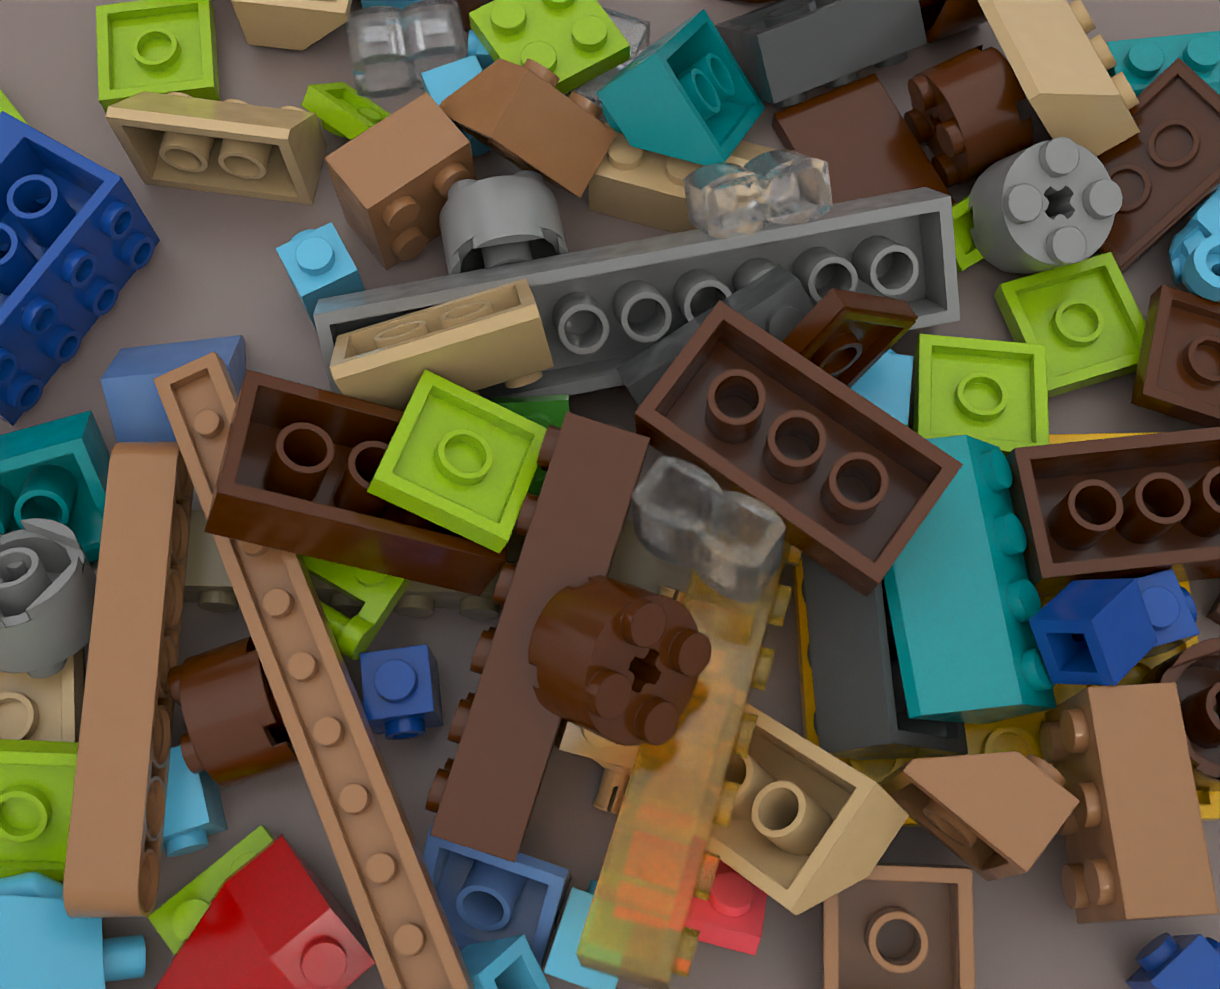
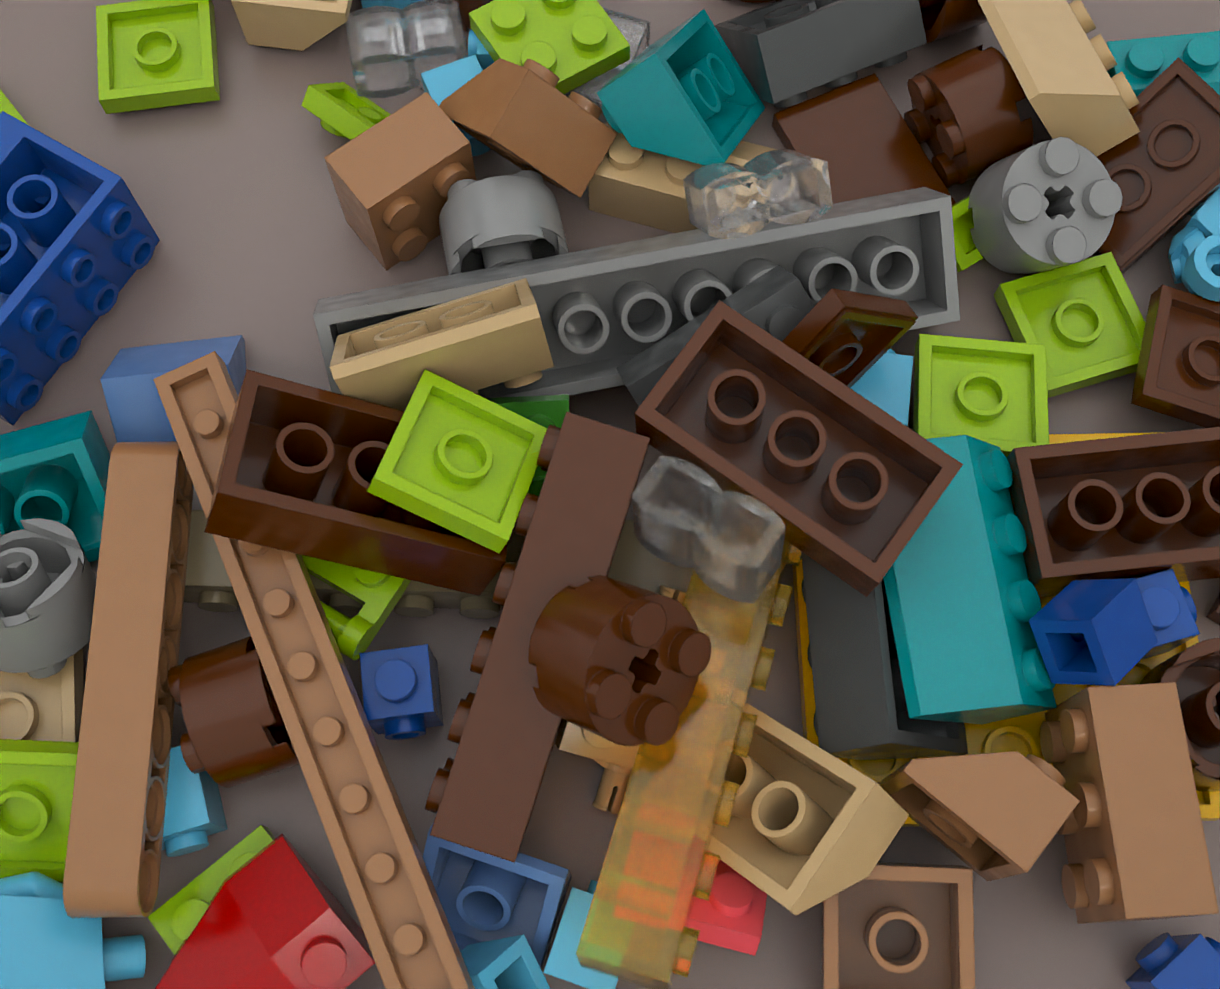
tan slope [105,91,327,205] -> none
medium azure brick [276,222,365,330] -> none

